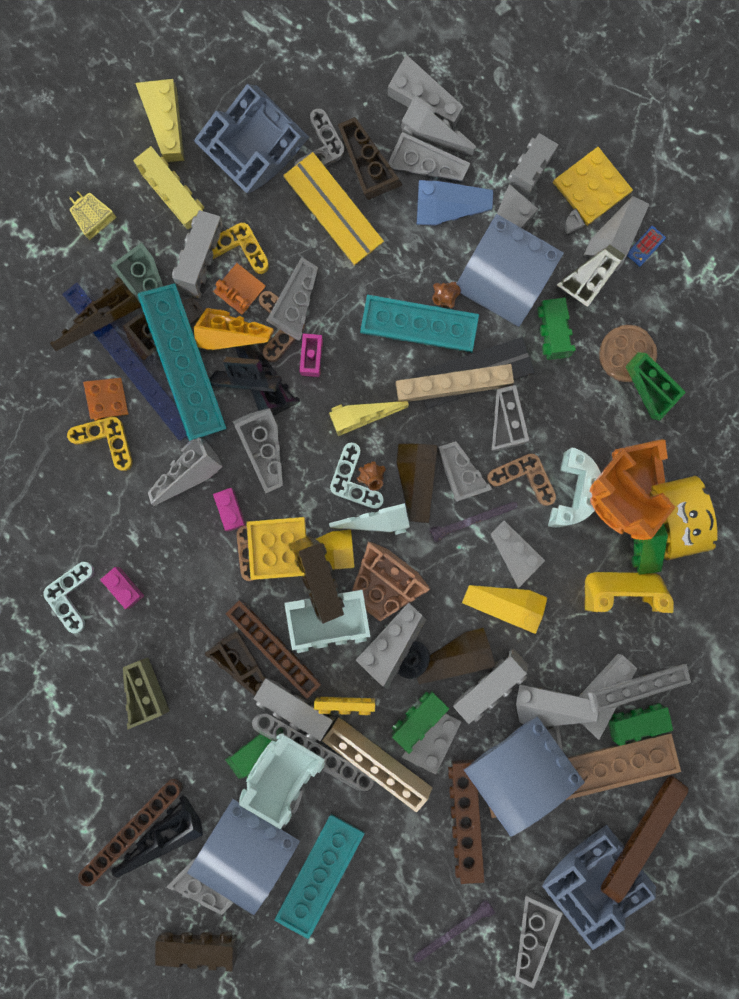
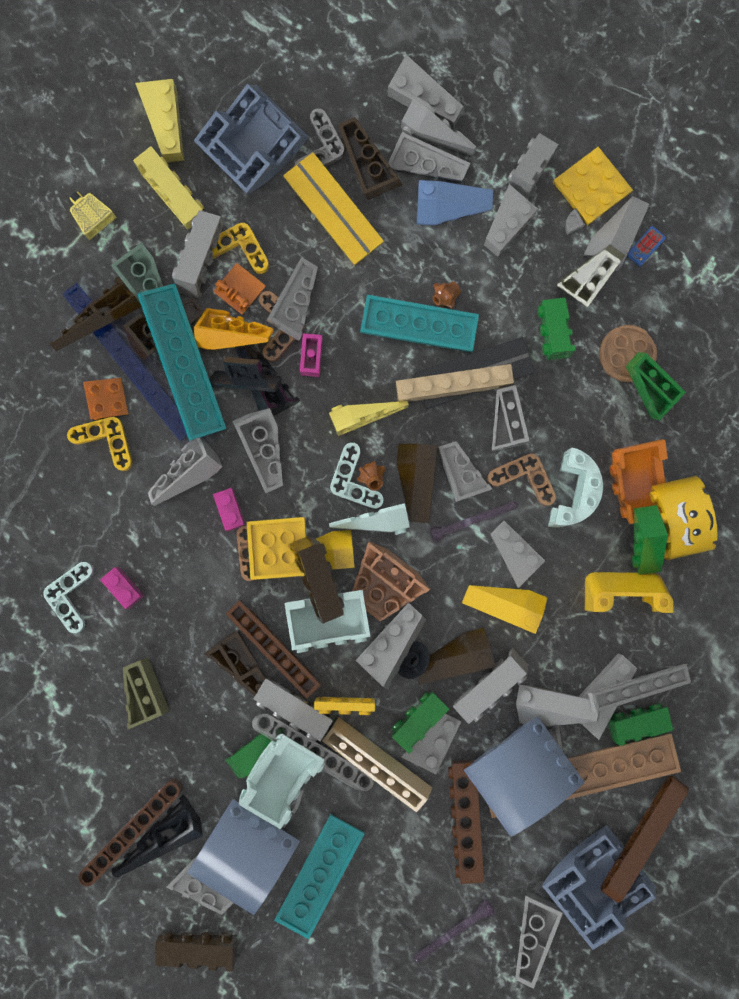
sand blue slope [456,214,564,327] -> none
orange cylinder [590,449,675,540] -> none

